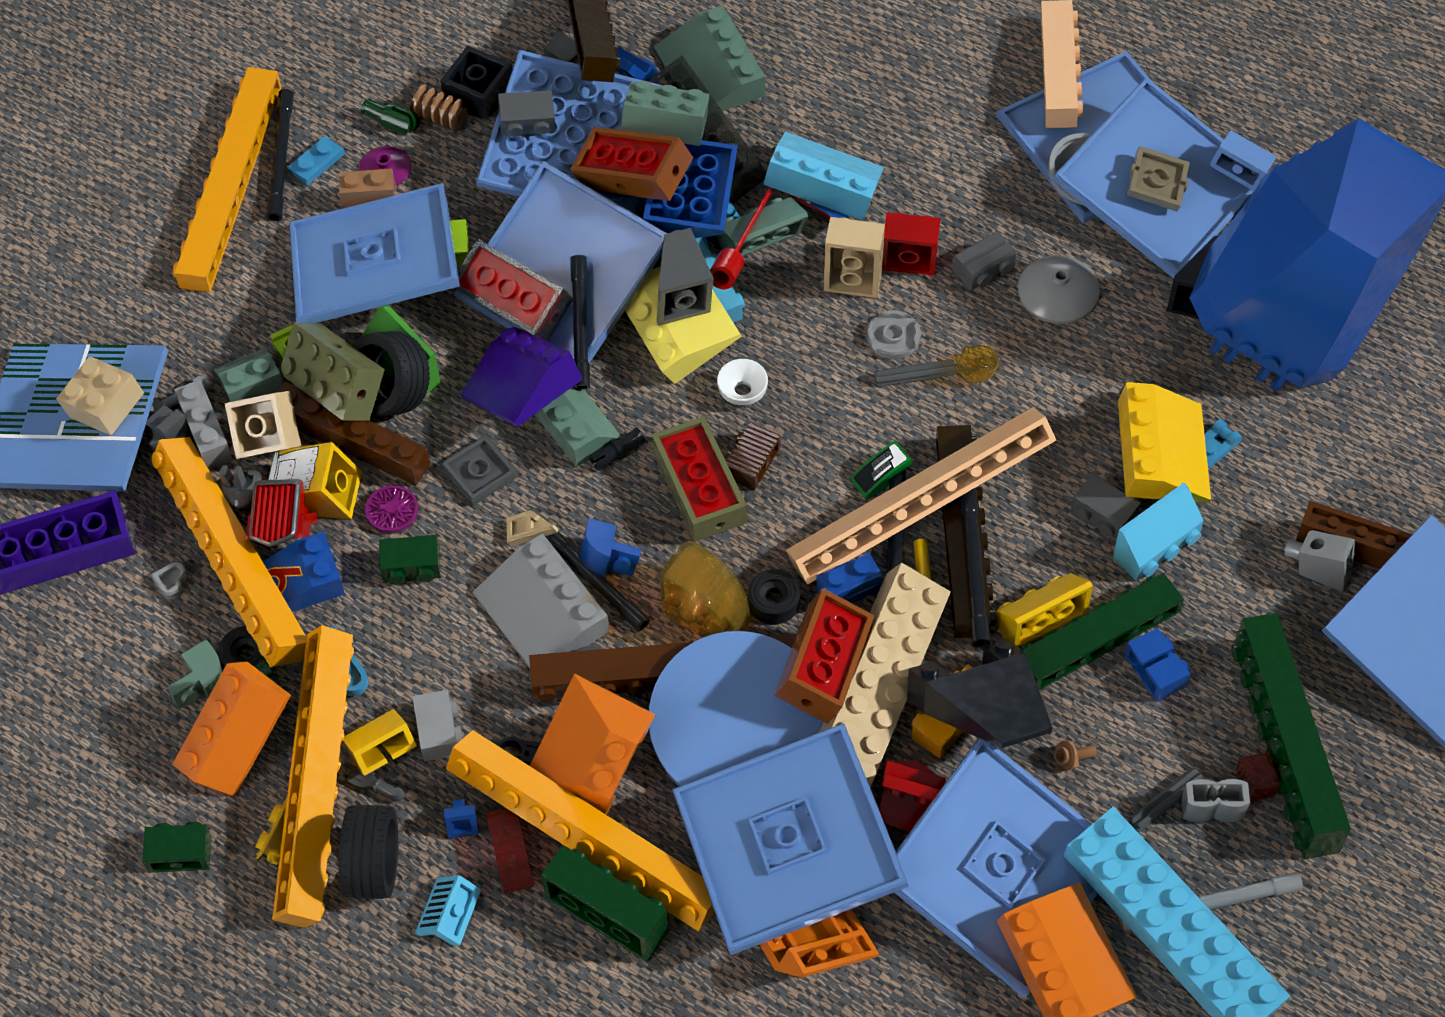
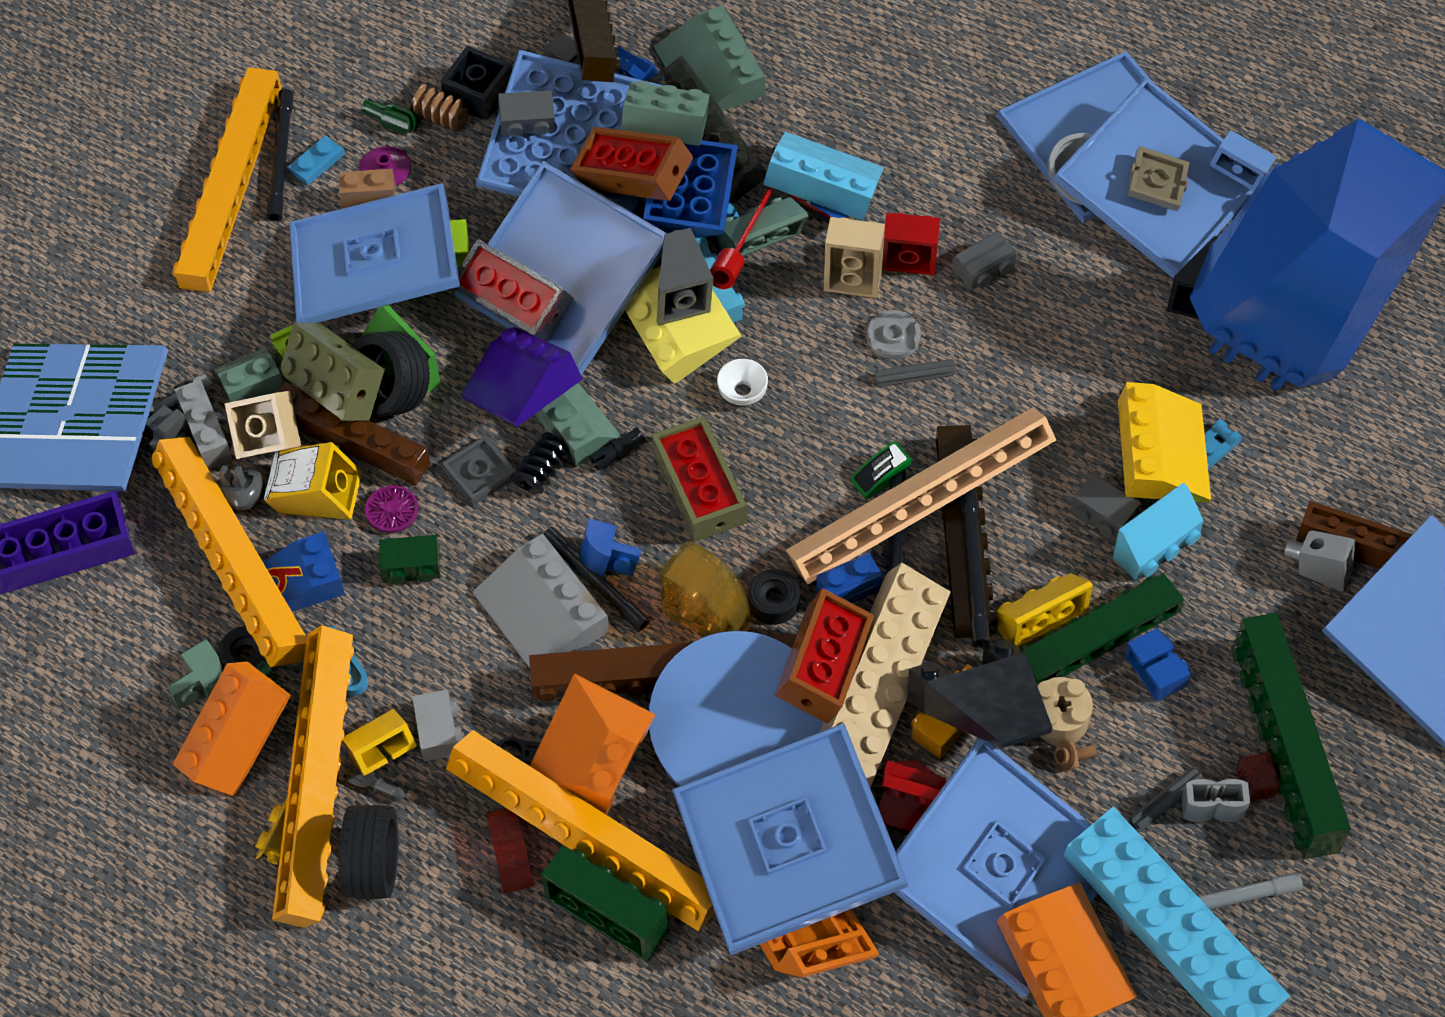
tan brick [56,356,144,436] -> none
dark green brick [142,822,211,873] -> none
light grey tile [150,562,188,599] -> none
red piece [245,479,317,547] -> none
medium azure panel [415,875,481,946] -> none
blue tile [444,798,479,839] -> none
tan tile [506,510,558,546] -> none
black piece [570,255,590,390] -> none
reddish brown brick [724,422,781,490] -> none
yellow piece [913,539,931,580] -> none
clear yellow hair [955,345,999,383] -> none
light grey dish [1018,255,1100,324] -> none
light nougat brick [1041,0,1083,128] -> none
none -> black piece [511,432,569,494]
none -> tan brick [1038,677,1093,746]

